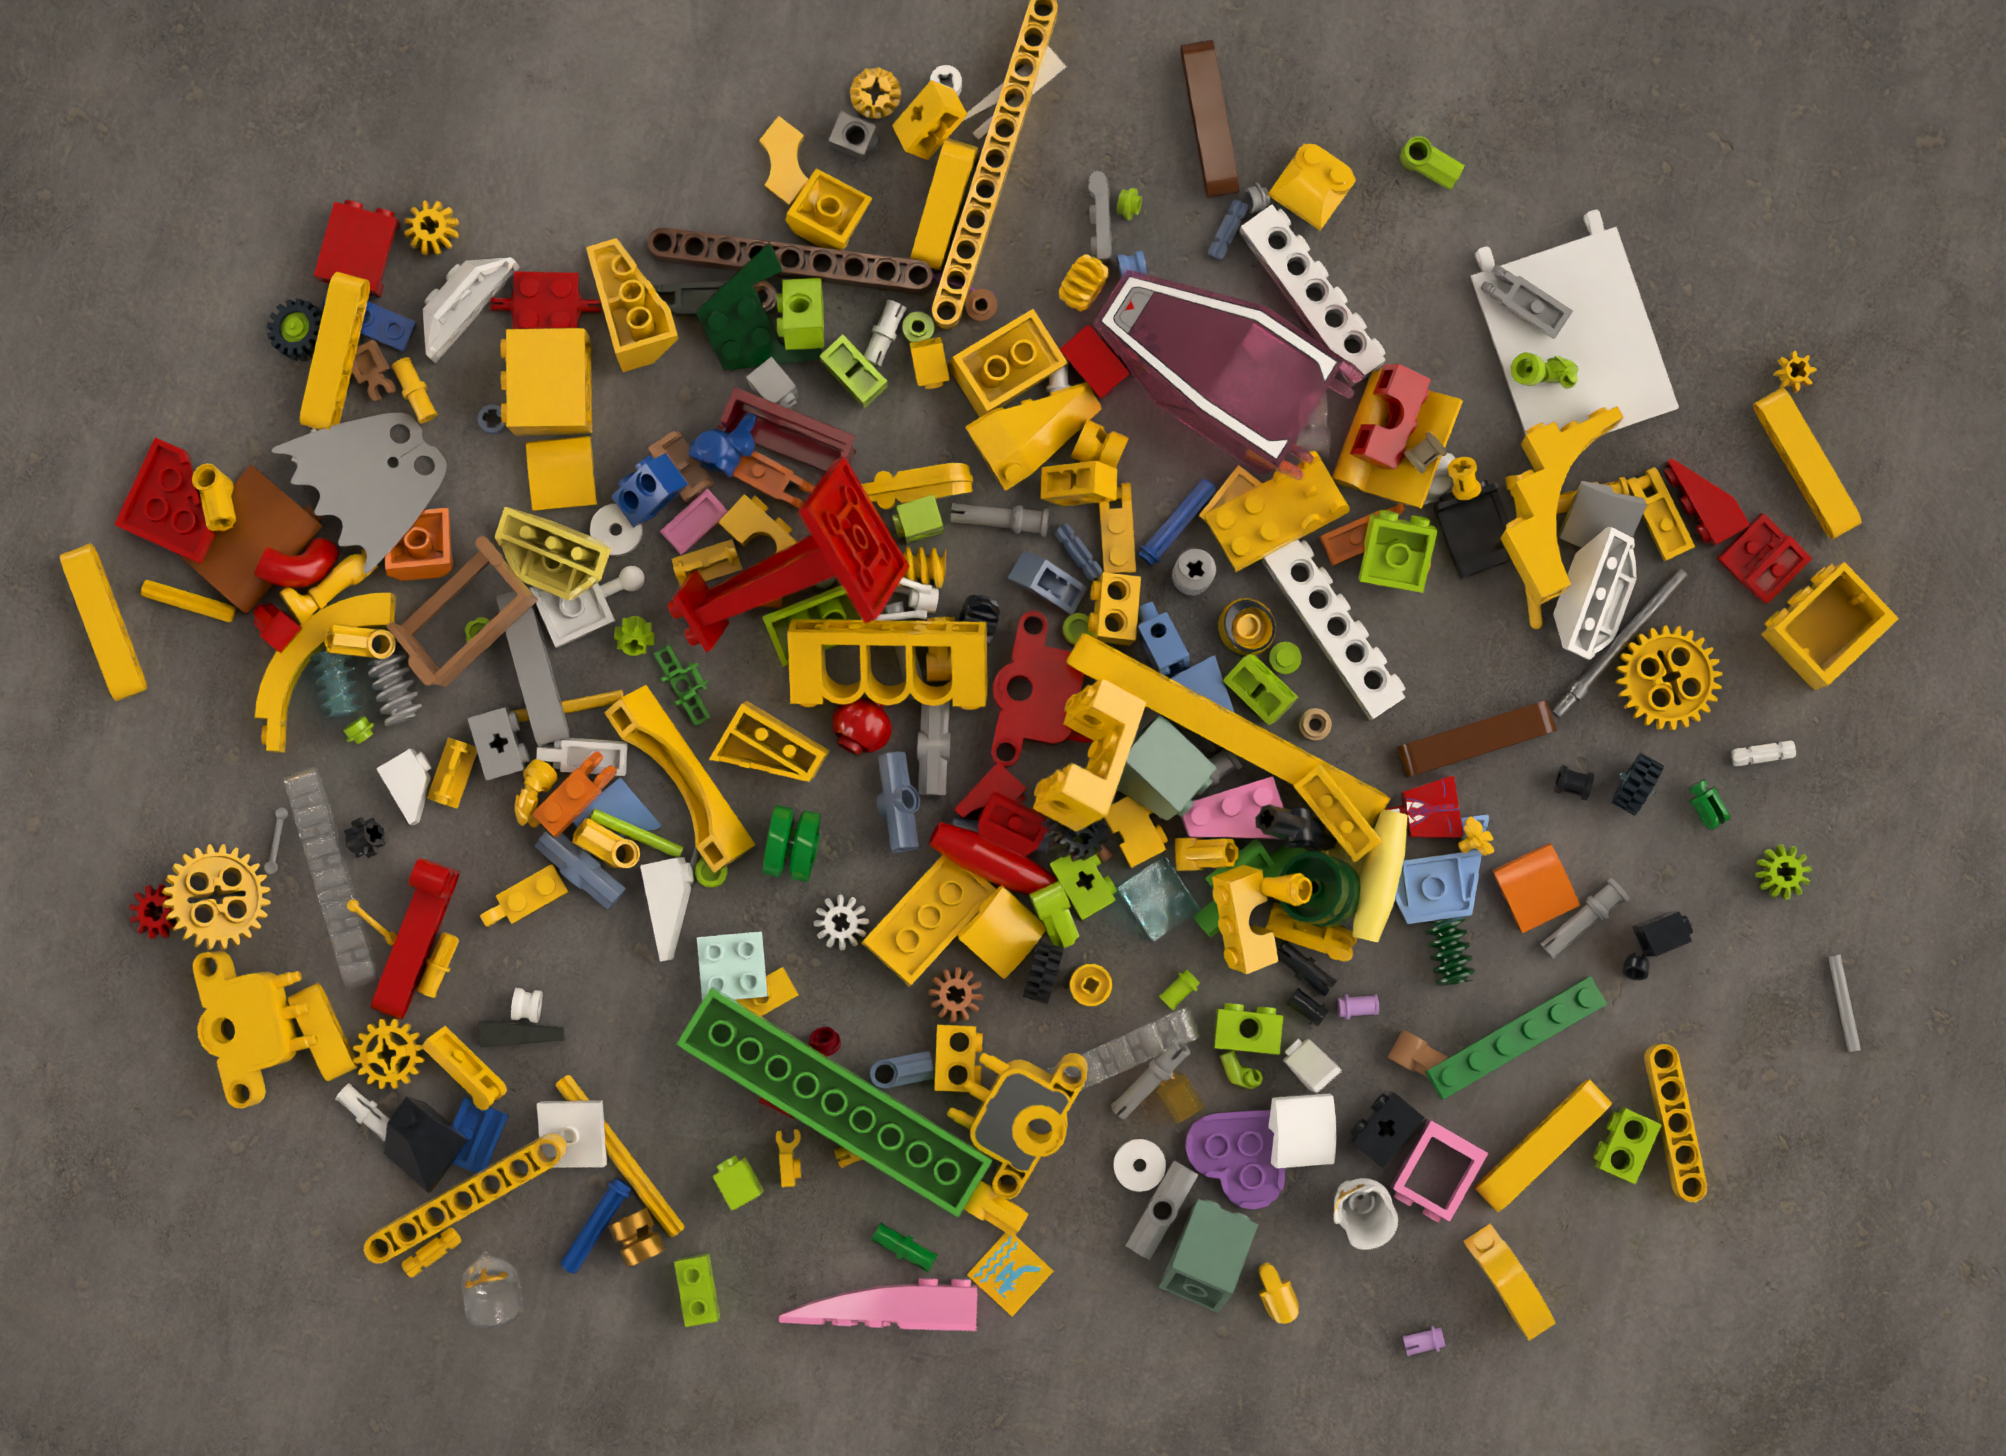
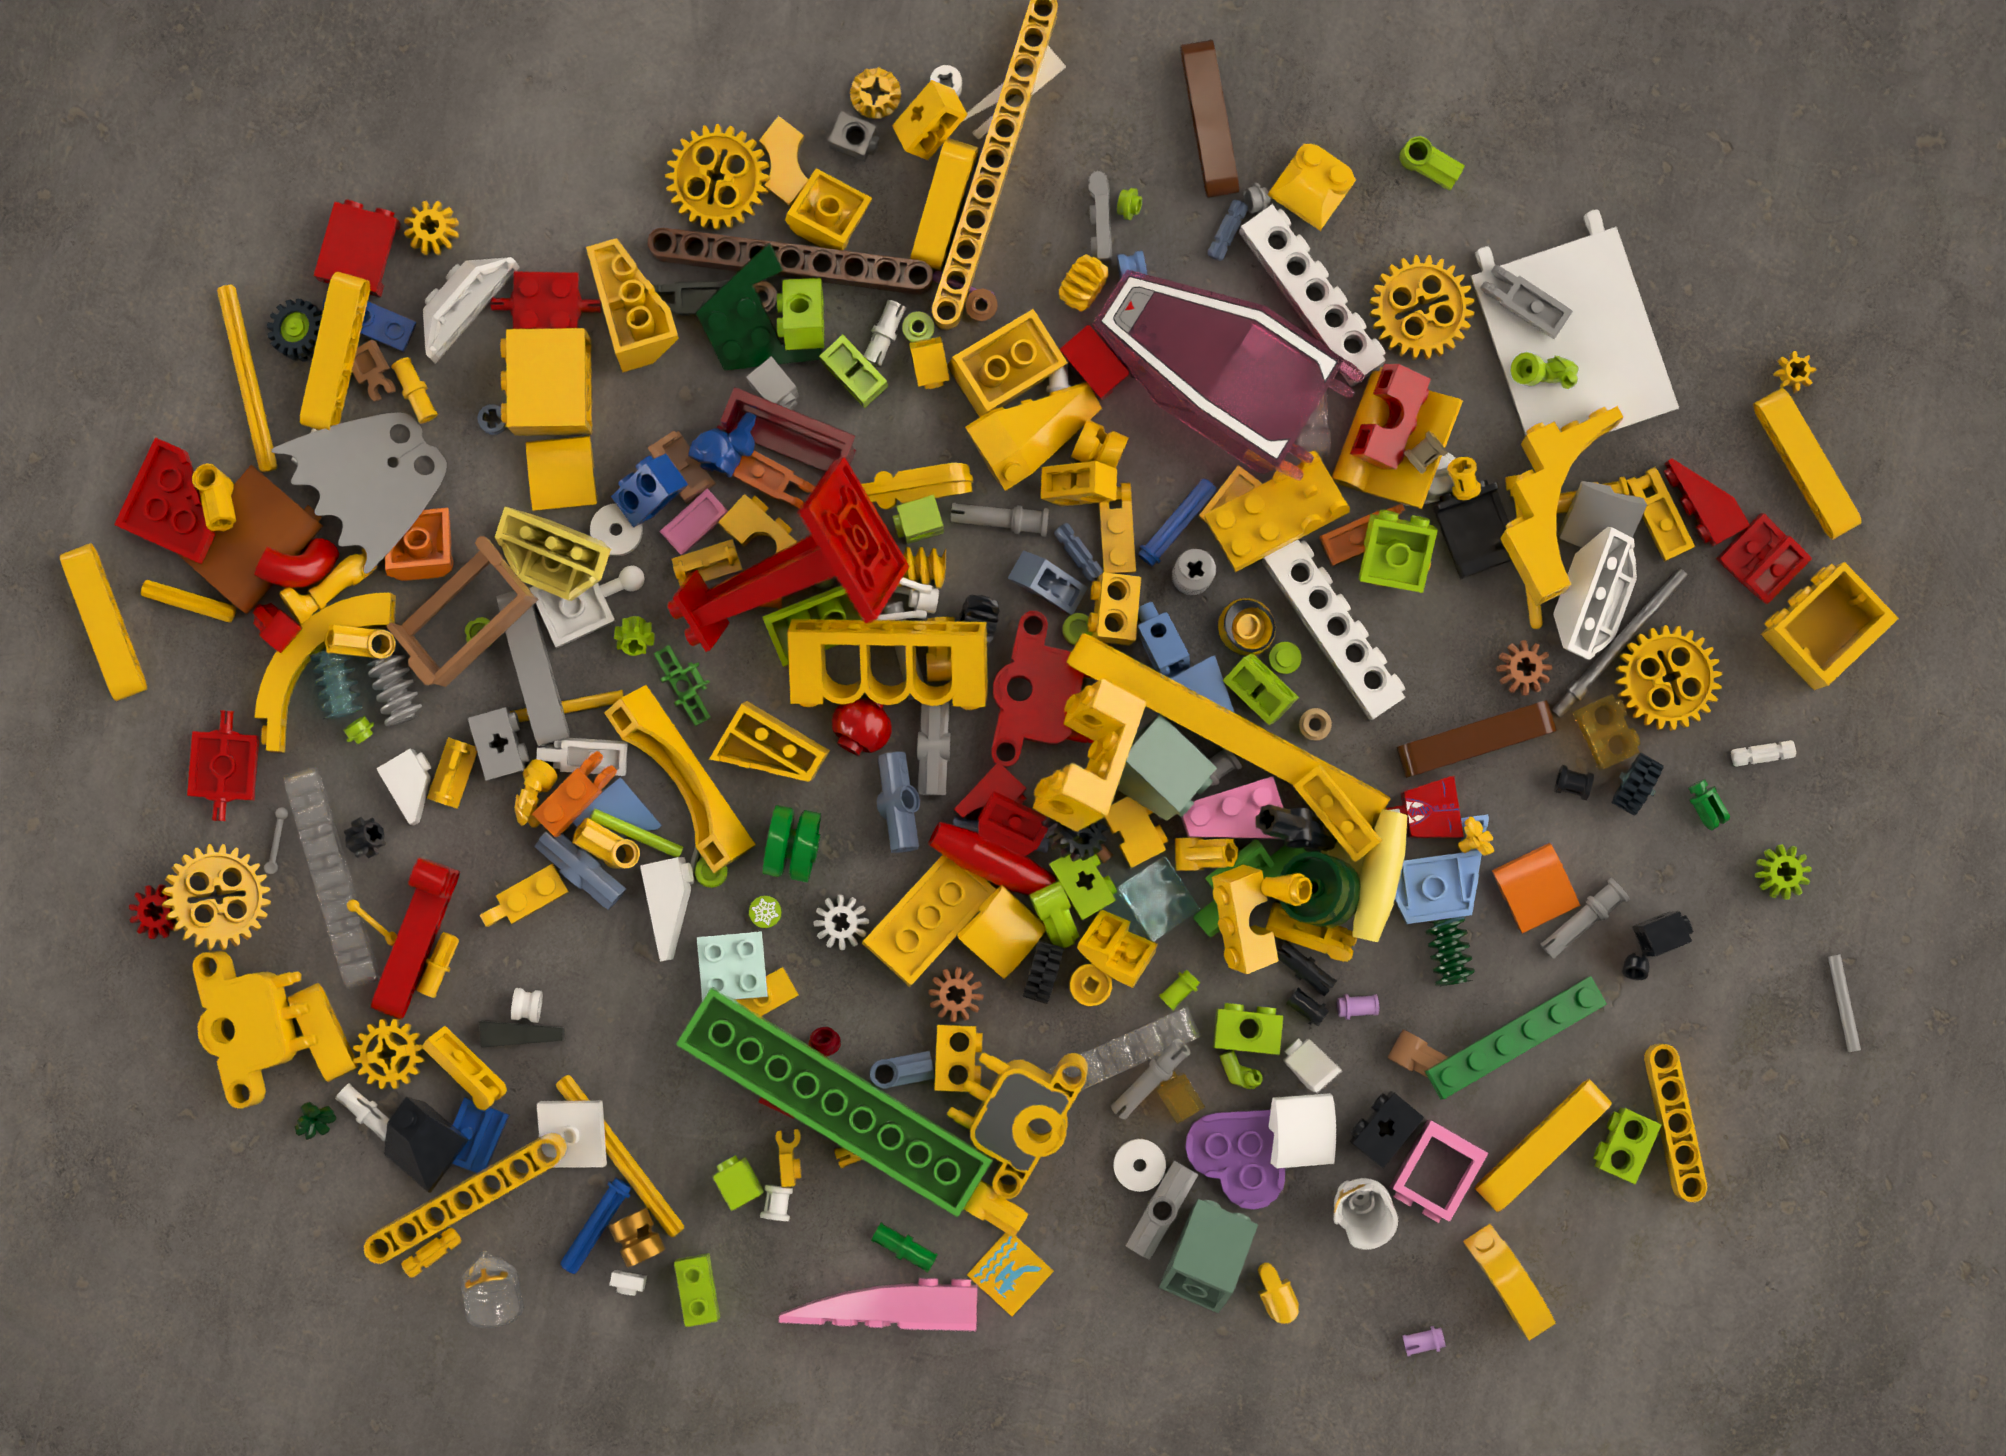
none -> red plate [187,710,260,821]
none -> yellow axle [217,285,277,472]
none -> dark green plant [295,1102,336,1140]
none -> white plate [609,1270,647,1296]
none -> yellow gear [665,124,770,230]
none -> lime tile [749,896,782,928]
none -> white bush [760,1184,793,1221]
none -> yellow slope [1077,909,1158,988]
none -> yellow gear [1369,255,1474,360]
none -> nougat gear [1496,640,1552,696]
none -> clear yellow brick [1572,694,1641,770]

